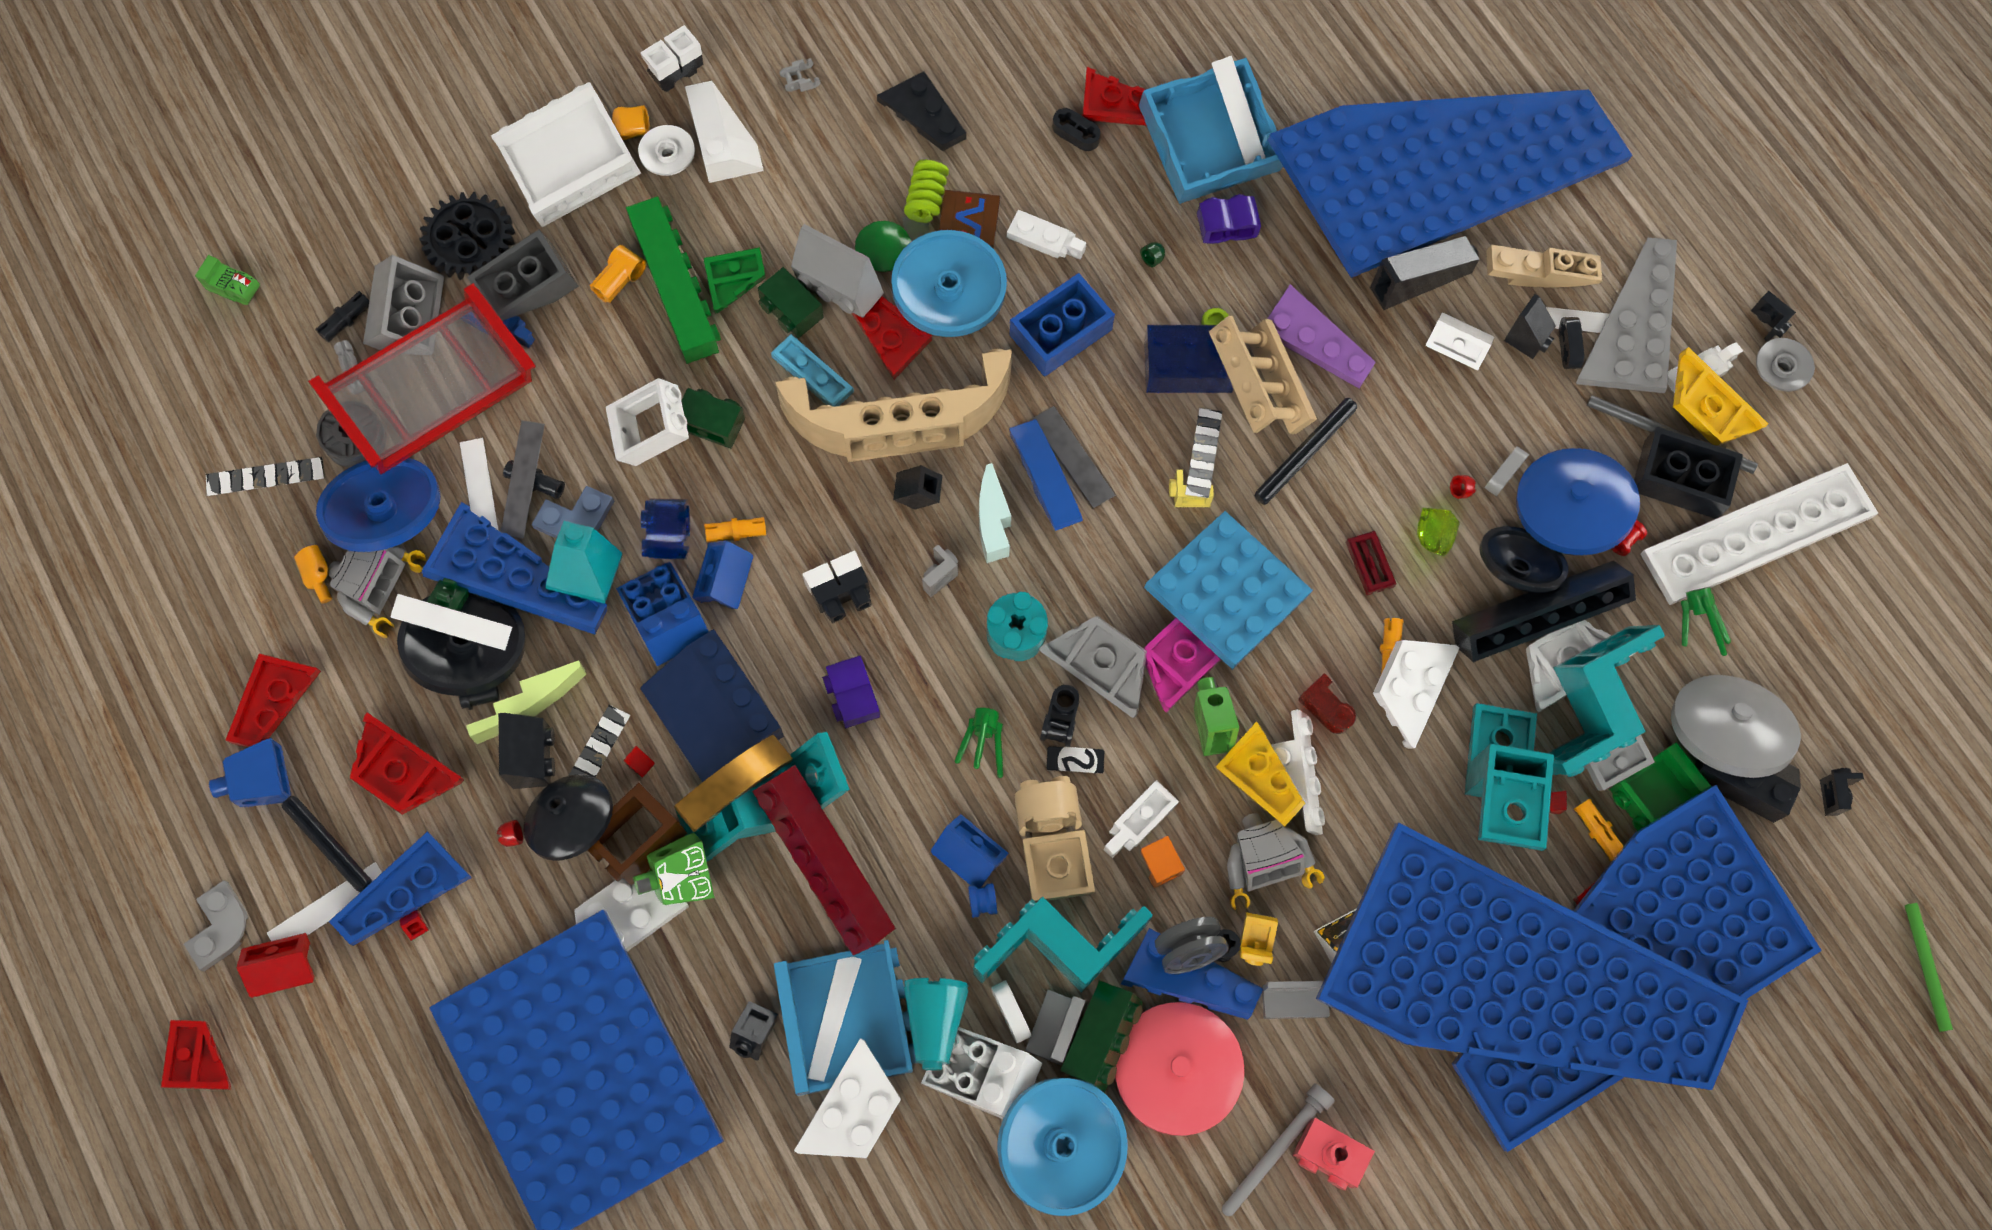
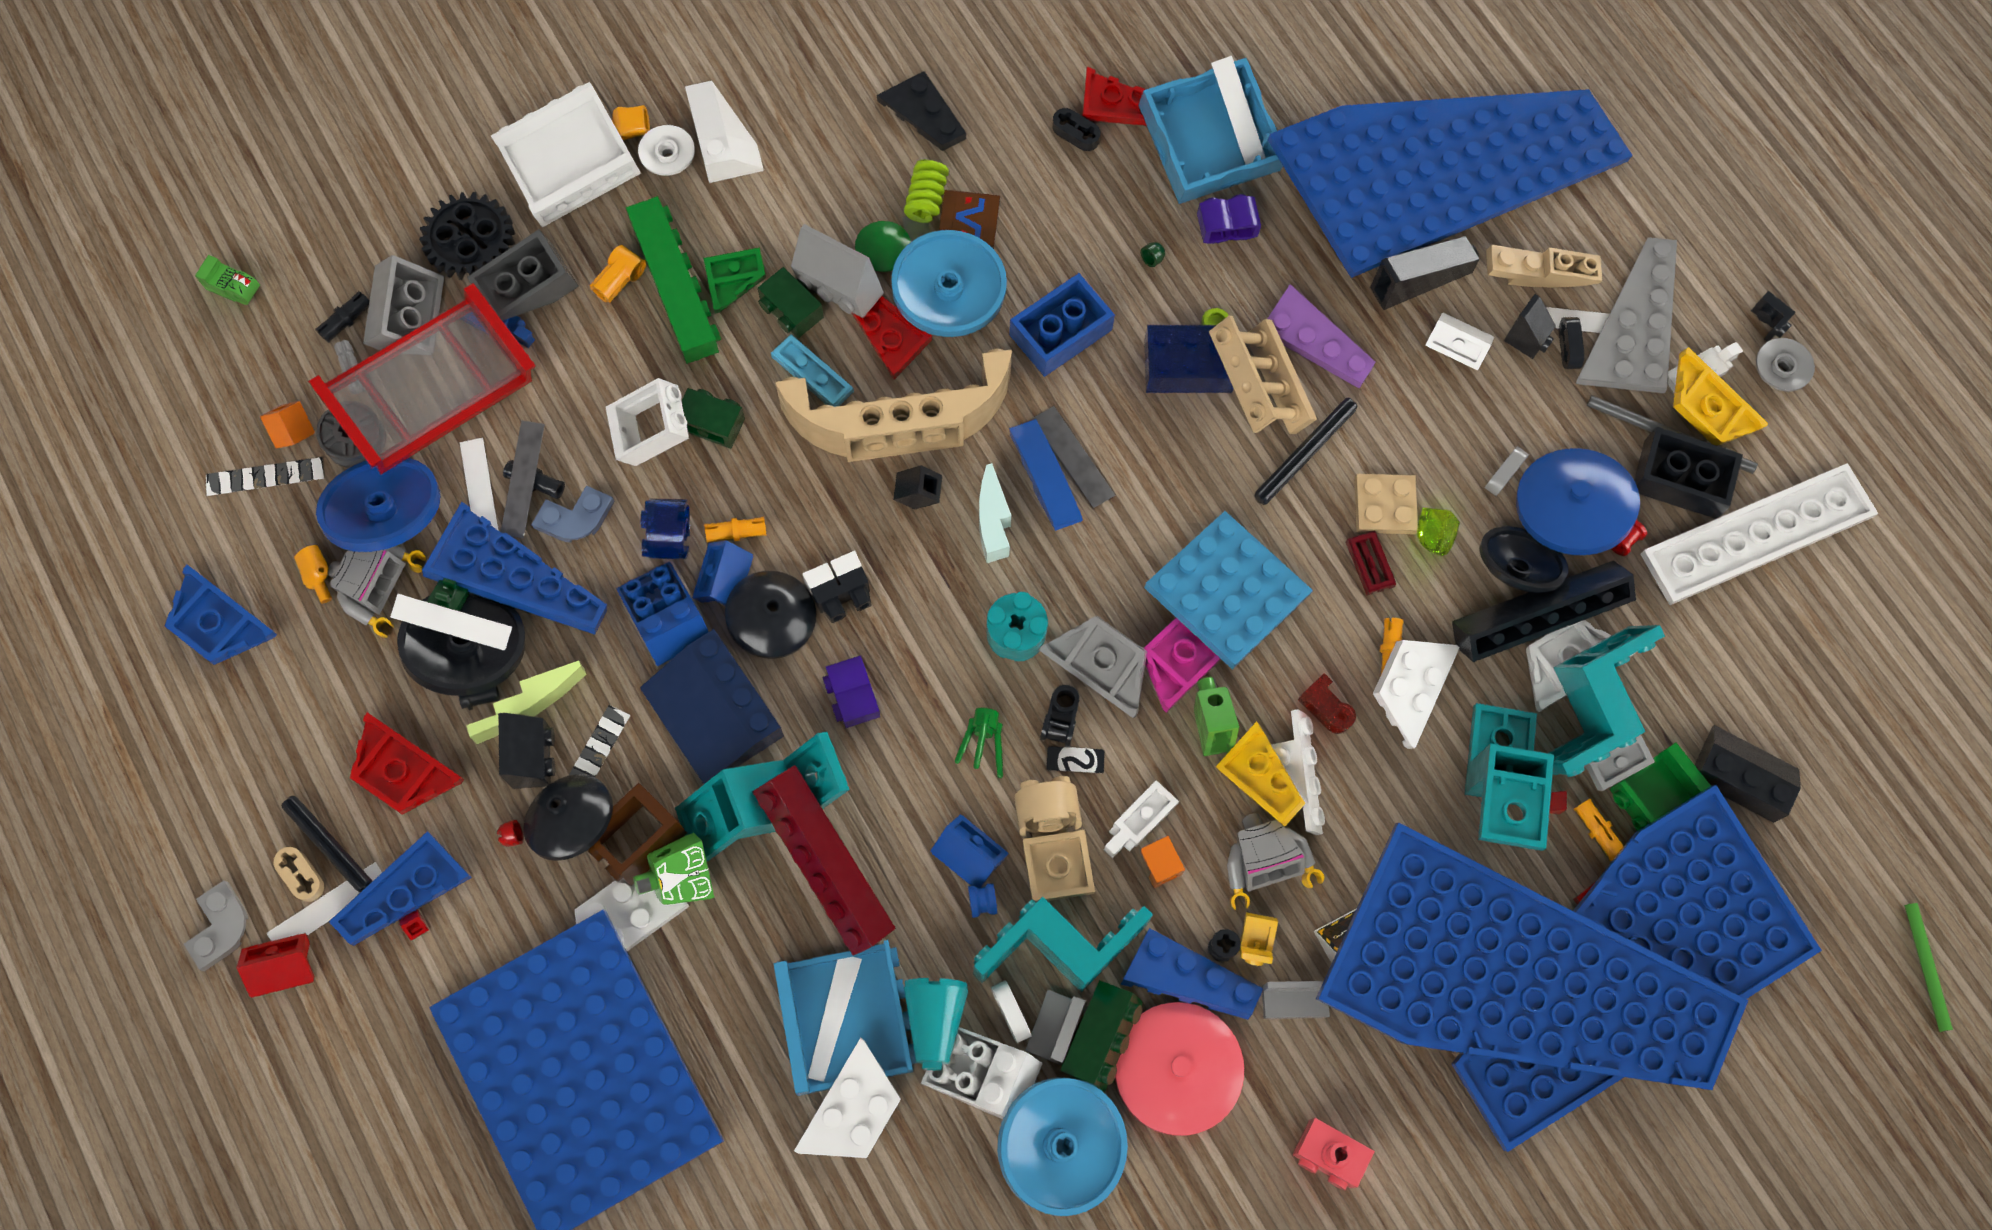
red wing [161,1020,231,1090] -> none
blue torso [209,738,292,807] -> none
red wing [225,654,321,748] -> none
teal slope [546,521,623,603] -> none
red piece [623,746,655,778] -> none
white hips [640,25,704,92] -> none
pearl gold slope [674,735,793,832] -> none
black bracket [729,1001,778,1060] -> none
light grey piece [780,58,821,92] -> none
light grey bracket [922,545,958,597] -> none
white hinge [1007,210,1086,260] -> none
dark grey wheel [1155,917,1228,974] -> none
light yellow bracket [1169,470,1214,507] -> none
sticker [1185,408,1222,498] -> none
light grey piece [1222,1083,1335,1216] -> none
red hinge [1450,475,1476,499] -> none
light grey dish [1671,675,1801,778] -> none
green plant [1680,587,1731,656] -> none
black bracket [1820,768,1864,816] -> none
none -> blue wing [165,565,277,665]
none -> orange panel [260,401,315,448]
none -> tan beam [273,847,324,902]
none -> black dish [725,571,816,659]
none -> tan plate [1355,474,1418,535]

